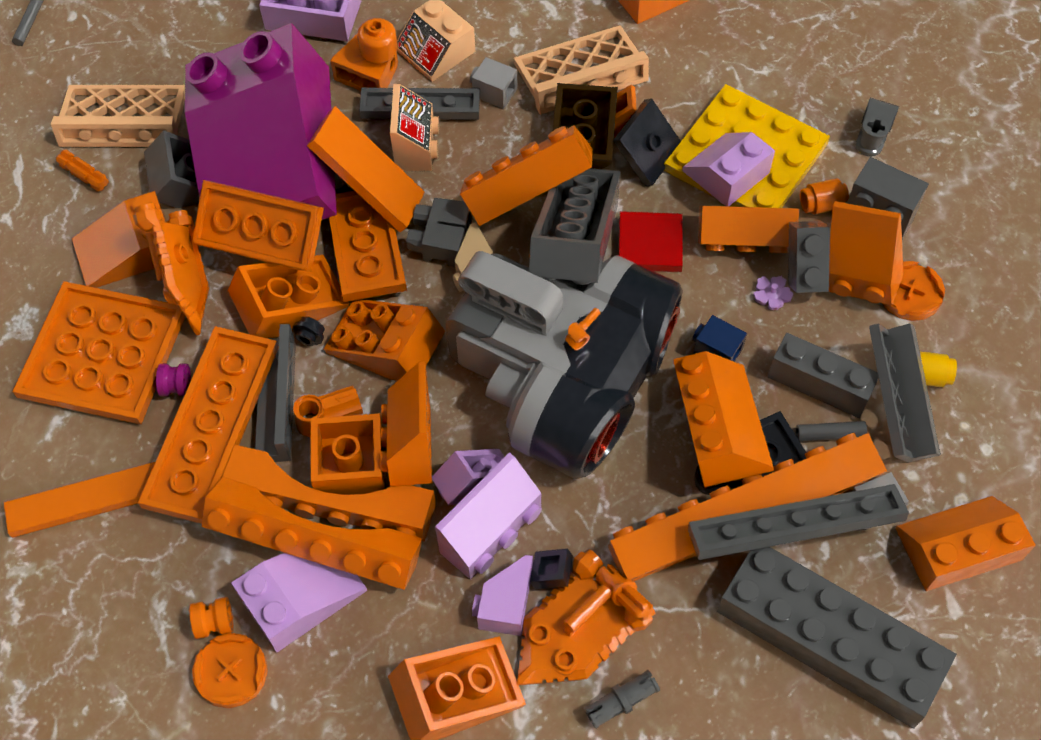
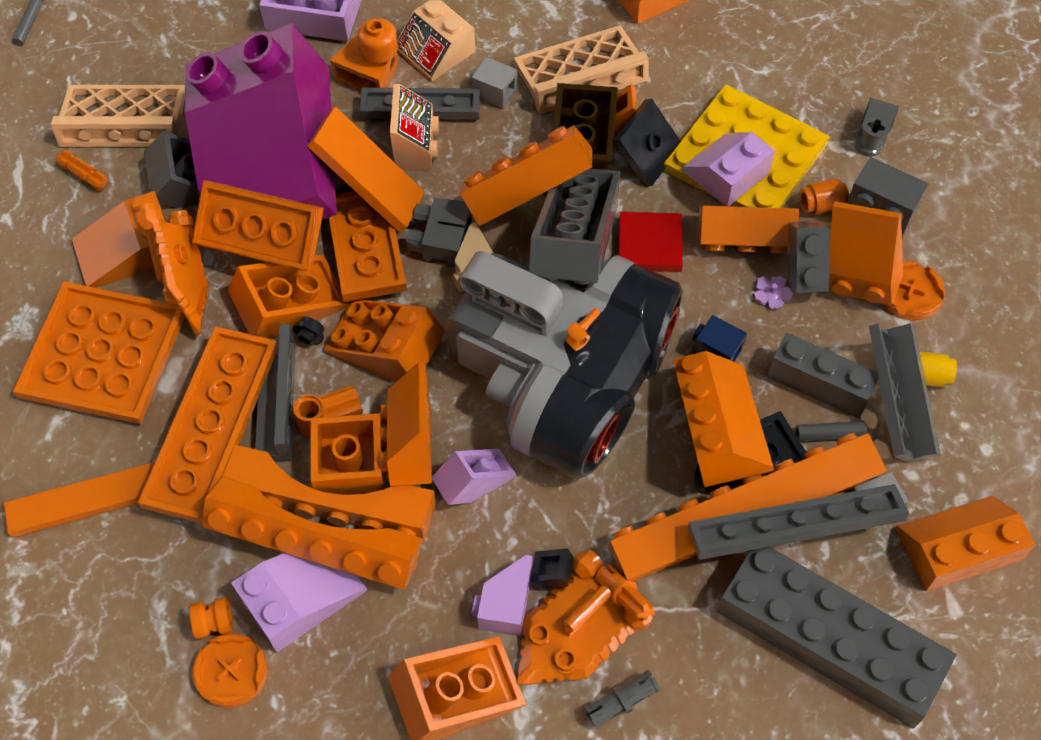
magenta wheel [156,363,191,396] -> none
lavender slope [435,452,542,580] -> none

